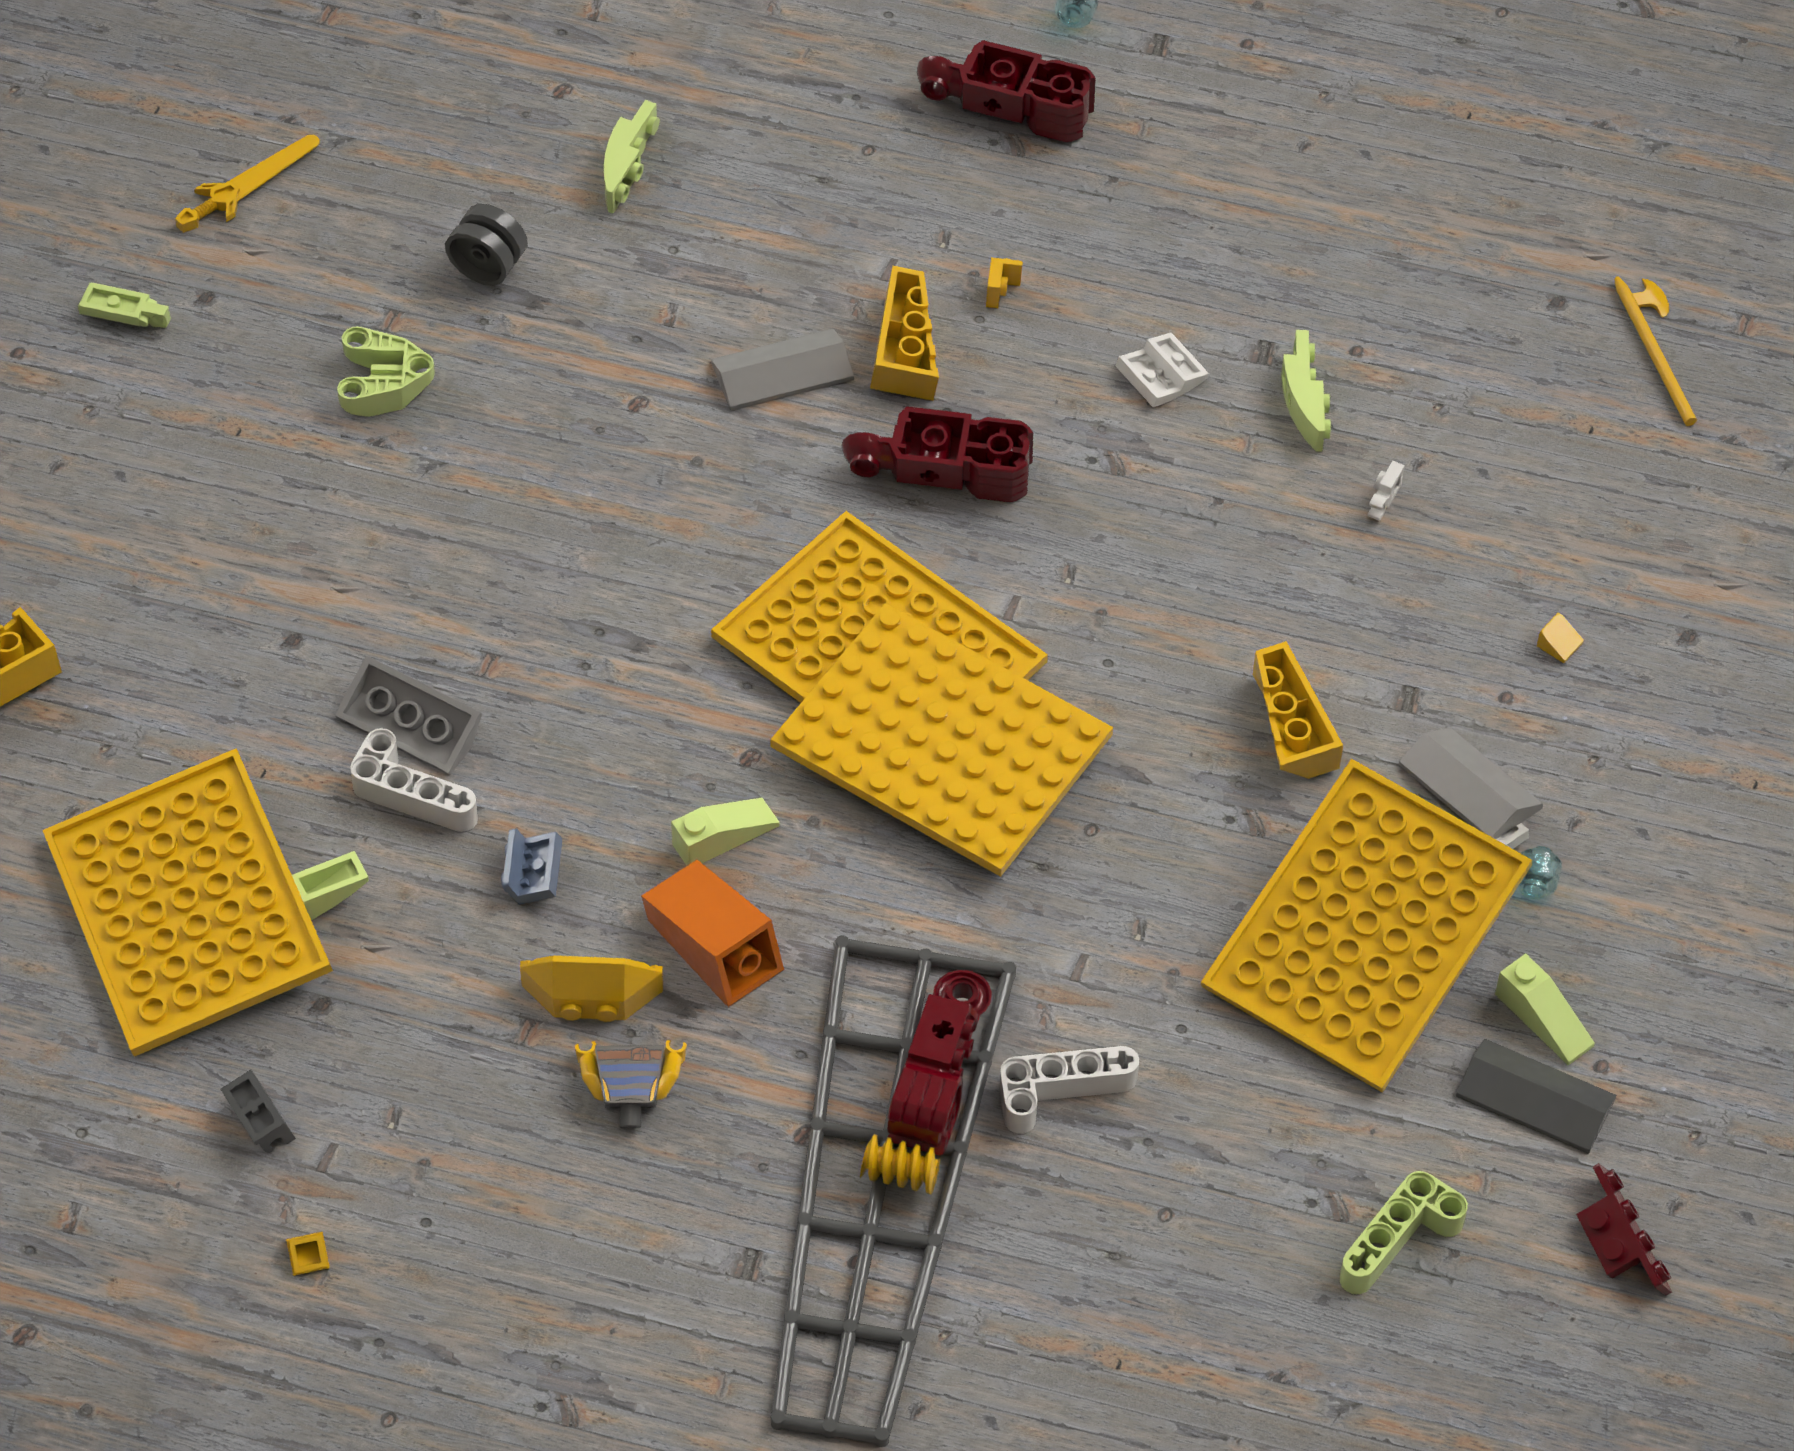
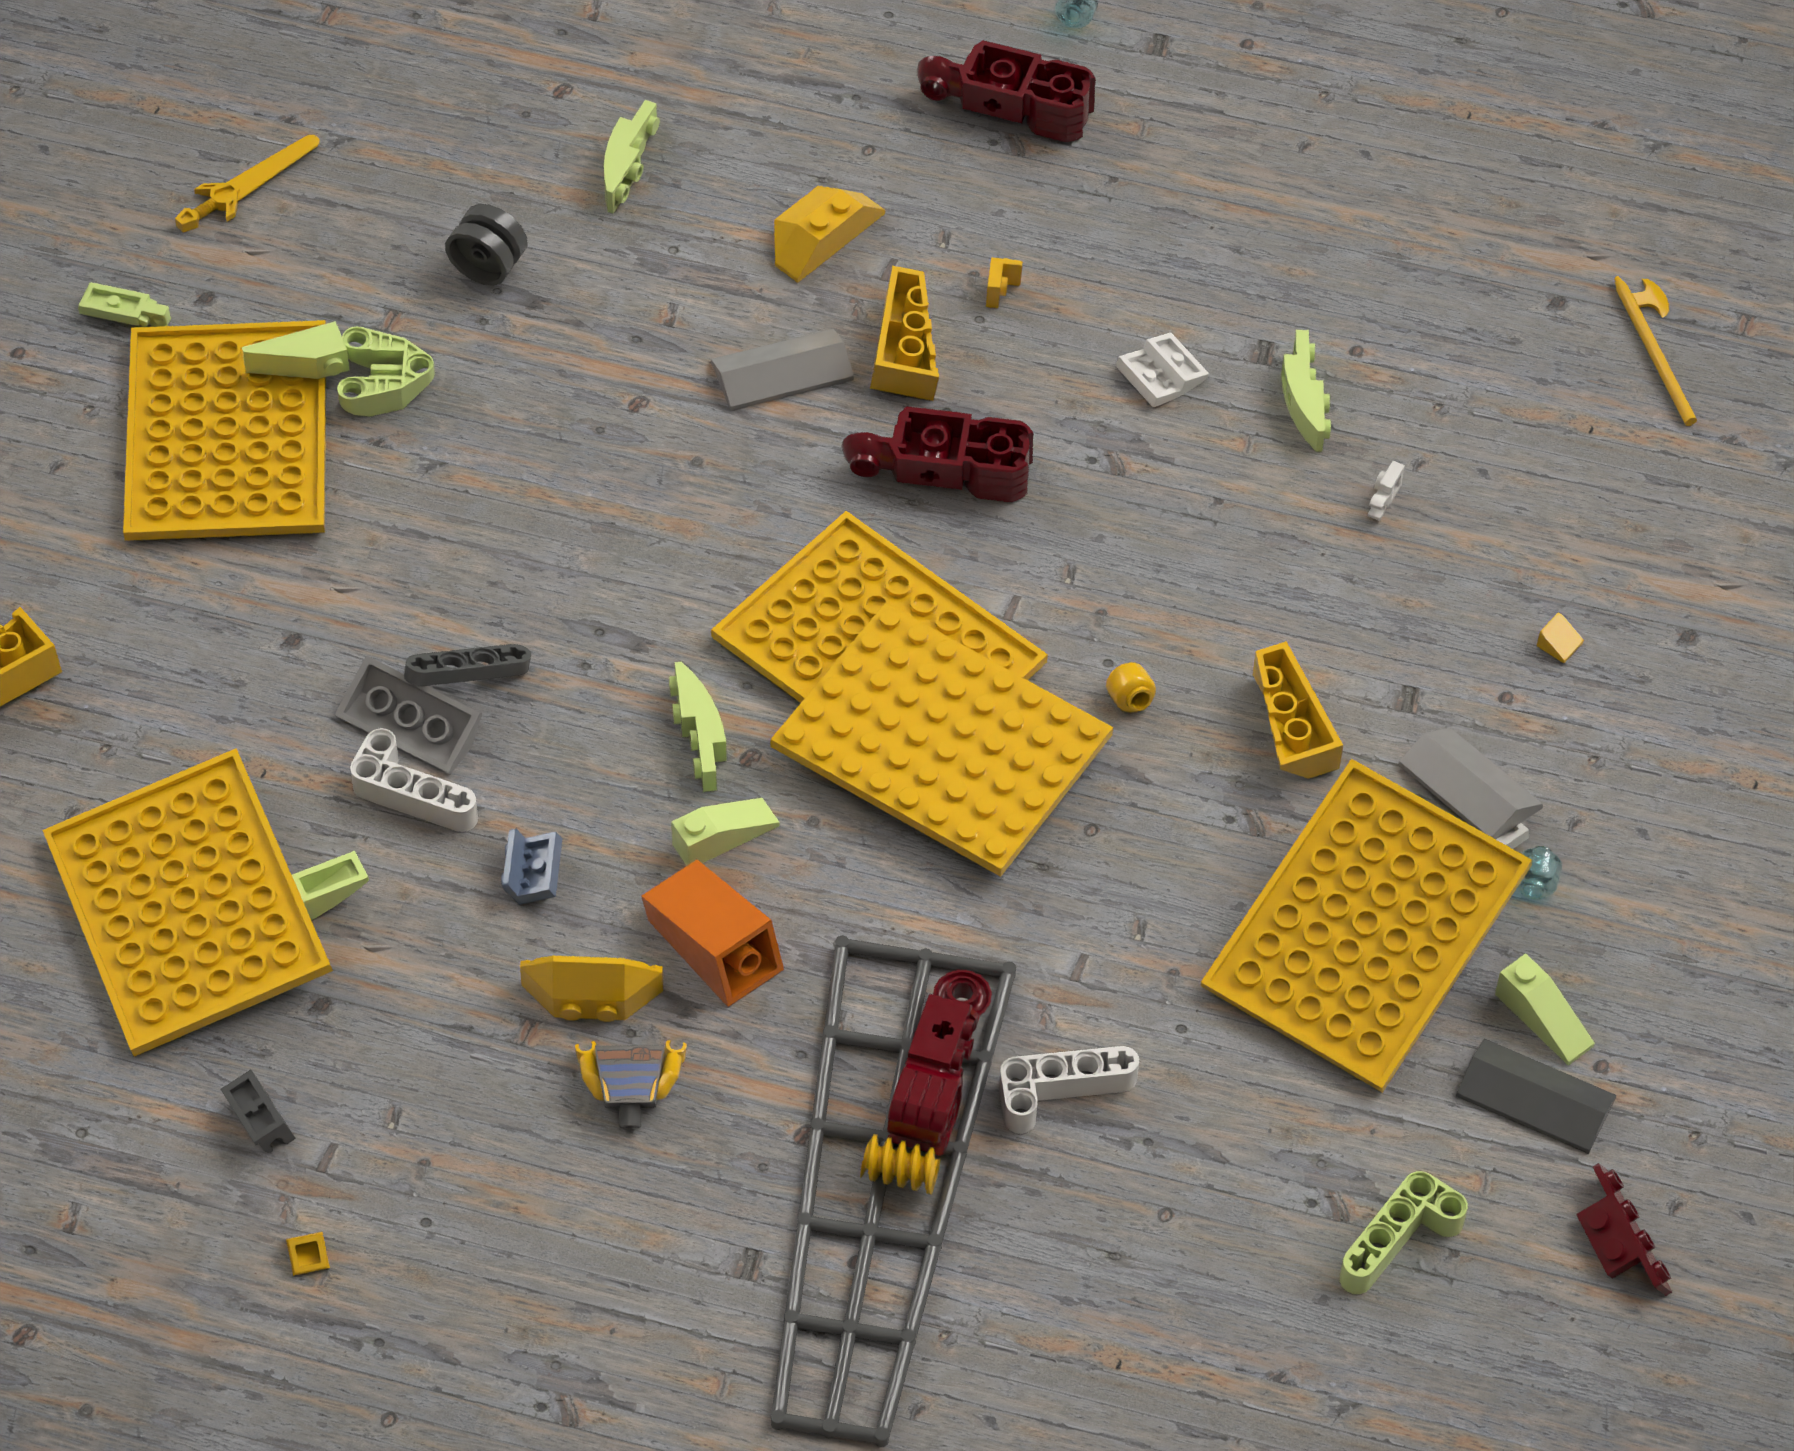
none -> yellow plate [123,320,326,541]
none -> yellowish green slope [242,321,350,379]
none -> dark grey beam [404,644,531,686]
none -> yellowish green slope [669,662,727,792]
none -> yellow wedge [774,185,885,283]
none -> yellow head [1106,662,1156,713]

